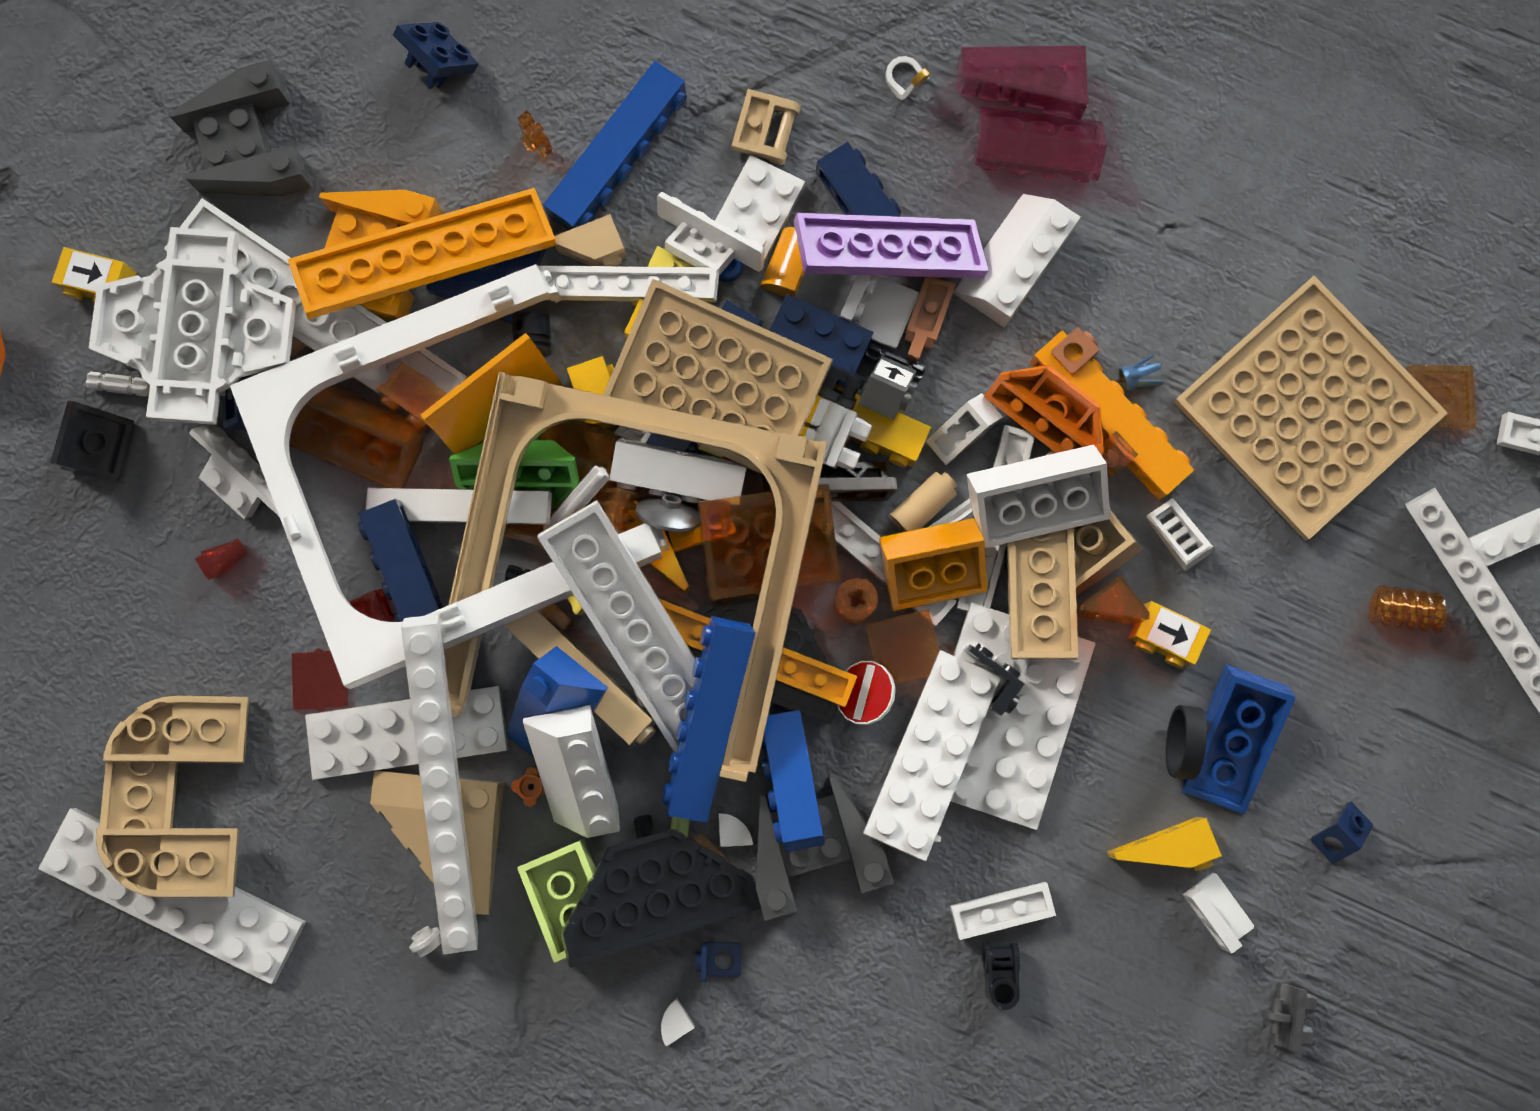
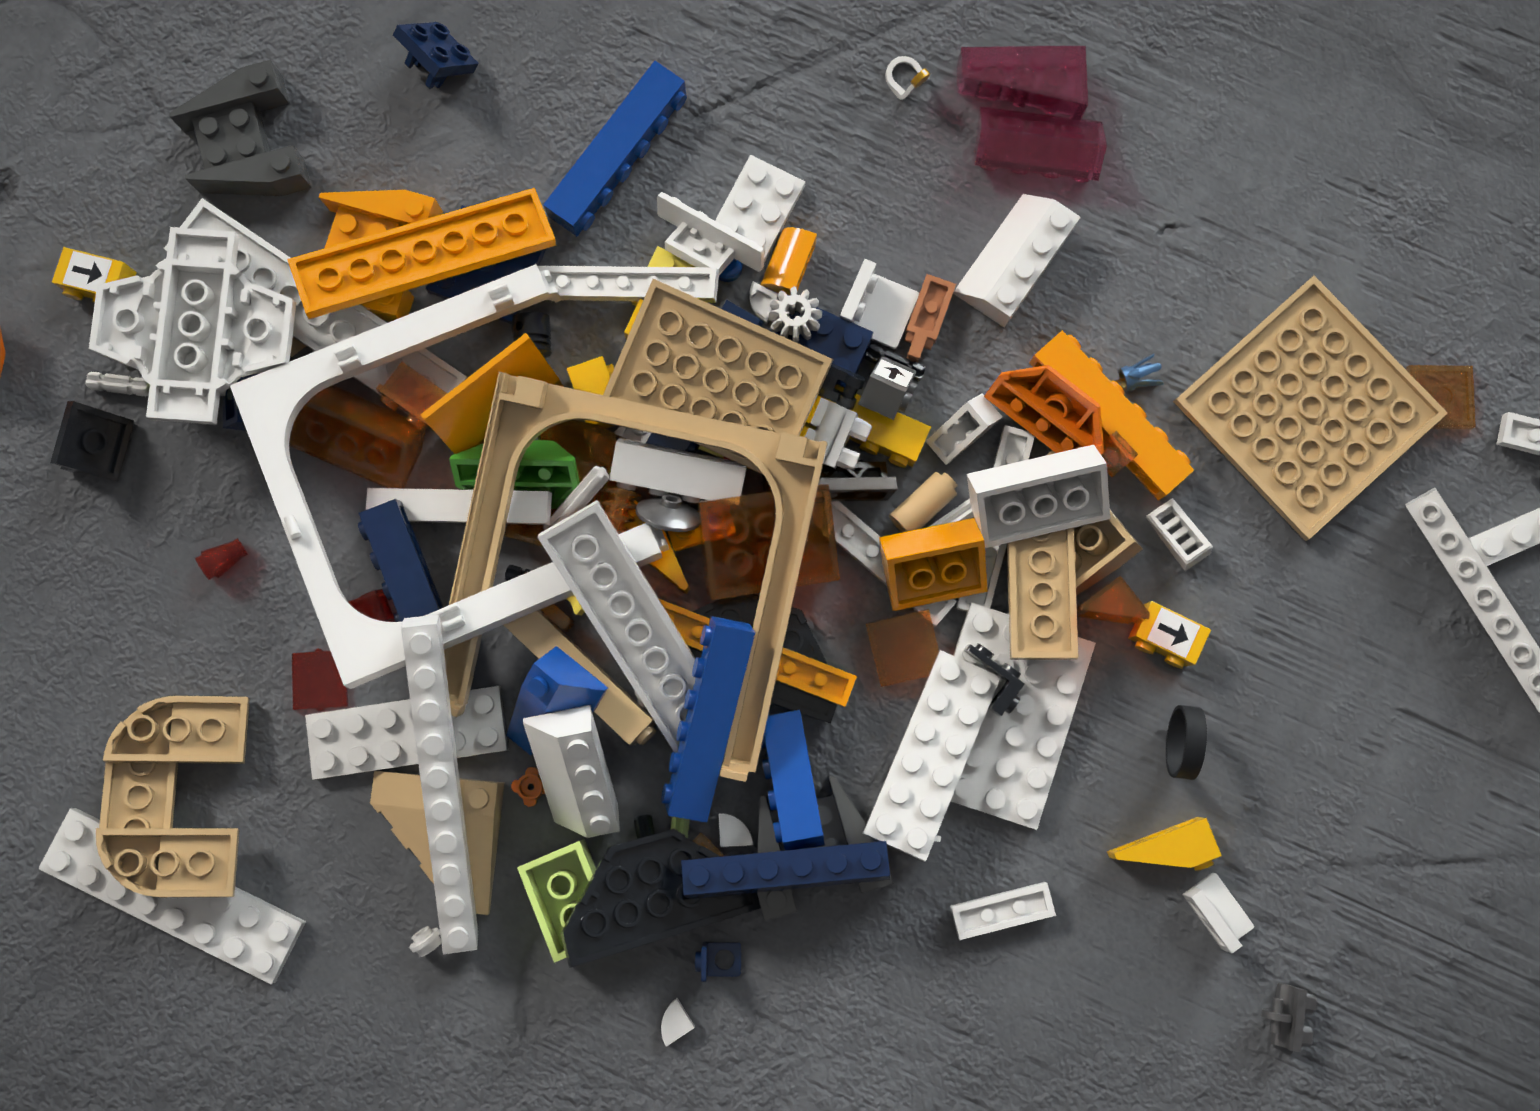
white bracket [189,424,279,519] -> none
clear orange plate [517,110,553,159] -> none
tan slope [554,214,627,267] -> none
tan plate [731,89,801,165] -> none
plate [794,213,988,278] -> none
dark blue brick [816,142,901,217] -> none
clear orange piece [833,578,878,624] -> none
red piece [837,661,895,725] -> none
black piece [982,943,1020,1010] -> none
nougat bracket [1051,327,1100,374] -> none
blue slope [1182,664,1296,814] -> none
dark blue bracket [1311,801,1373,863] -> none
clear orange piece [1369,585,1447,634] -> none
none -> dark blue brick [681,841,890,899]
none -> white tile [750,281,779,325]
none -> white gear [767,287,822,343]

